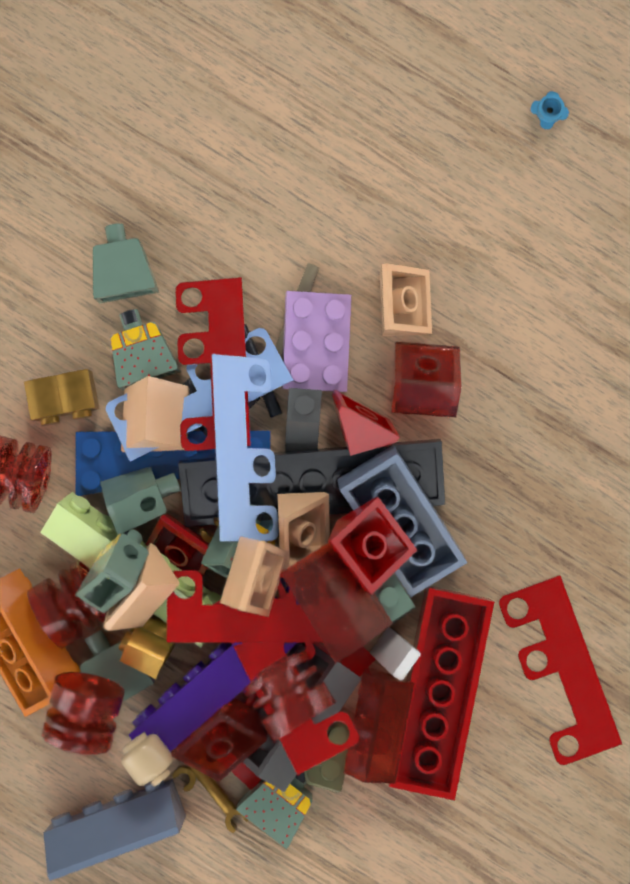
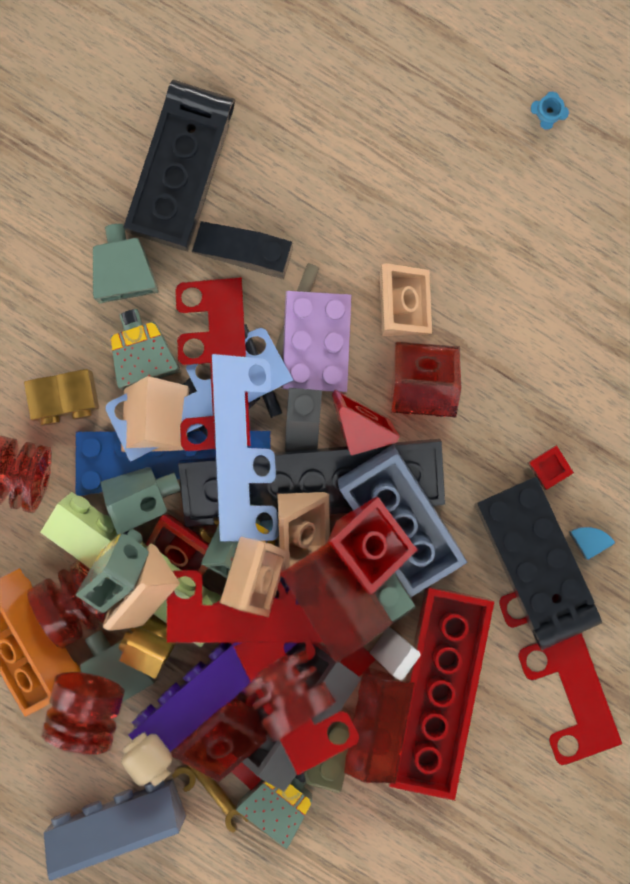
none -> black hinge [123,79,235,252]
none -> black slope [192,221,293,280]
none -> black hinge [474,476,602,650]
none -> red plate [527,445,574,490]
none -> dark azure tile [569,527,615,560]

